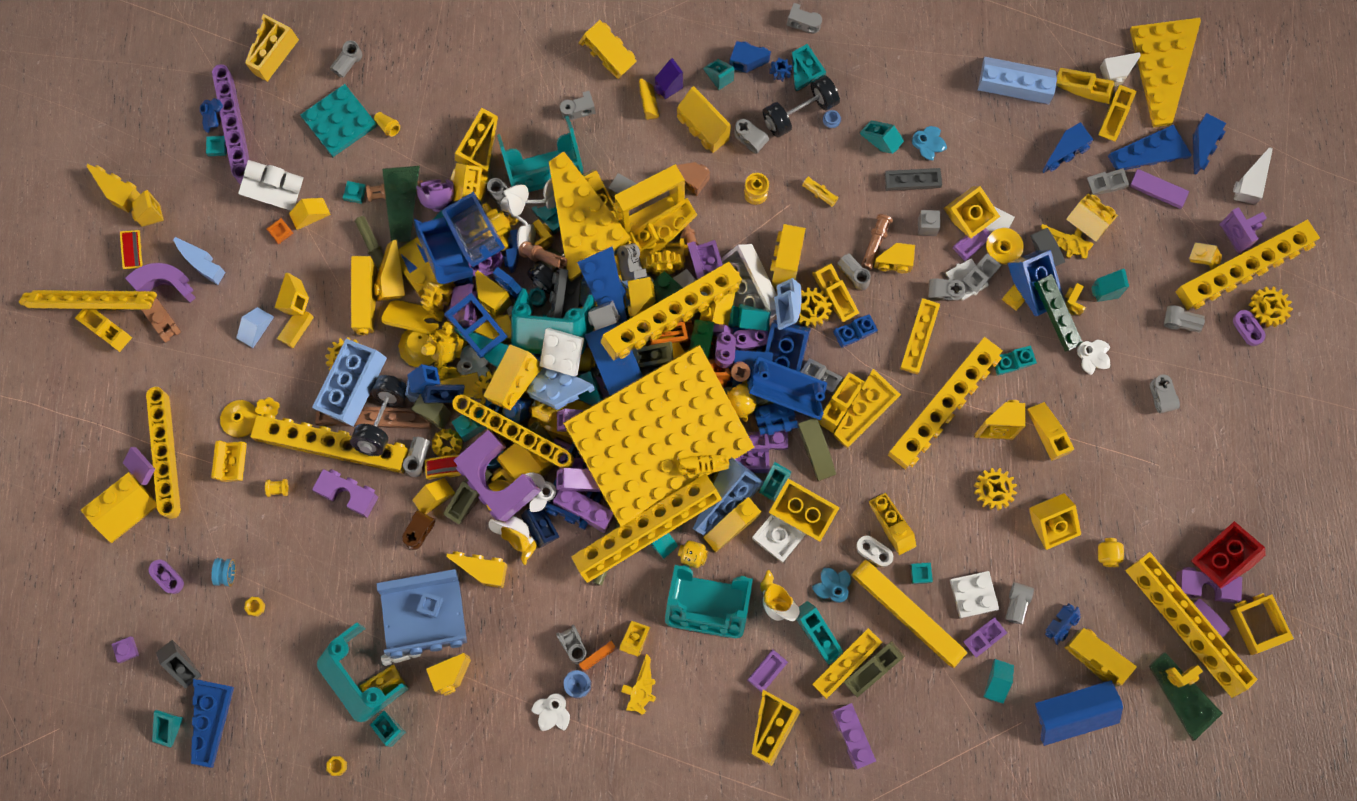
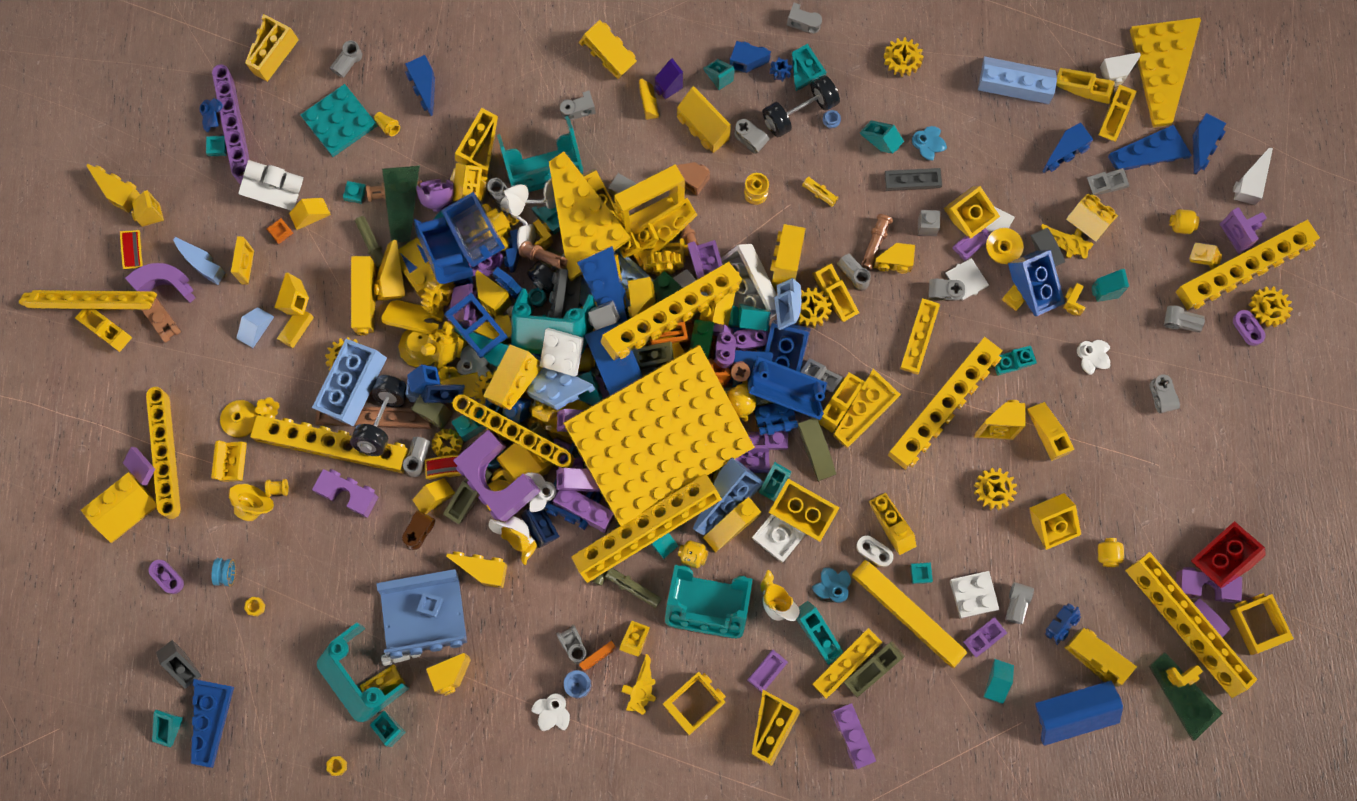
medium lavender plate [112,636,139,663] -> none
light grey leg [617,243,647,281] -> none
yellow hinge [678,455,730,475] -> none
blue slope [833,314,878,348] -> none
light grey slope [962,253,1002,293] -> none
plate [1034,274,1083,351] -> none
medium lavender tile [1129,169,1189,209] -> none
none -> yellow hat [229,484,274,521]
none -> yellow tile [231,236,254,285]
none -> blue slope [405,55,435,116]
none -> olive pin [605,567,662,609]
none -> yellow window [662,672,726,736]
none -> yellow gear [883,37,924,77]
none -> yellow head [1169,209,1199,234]

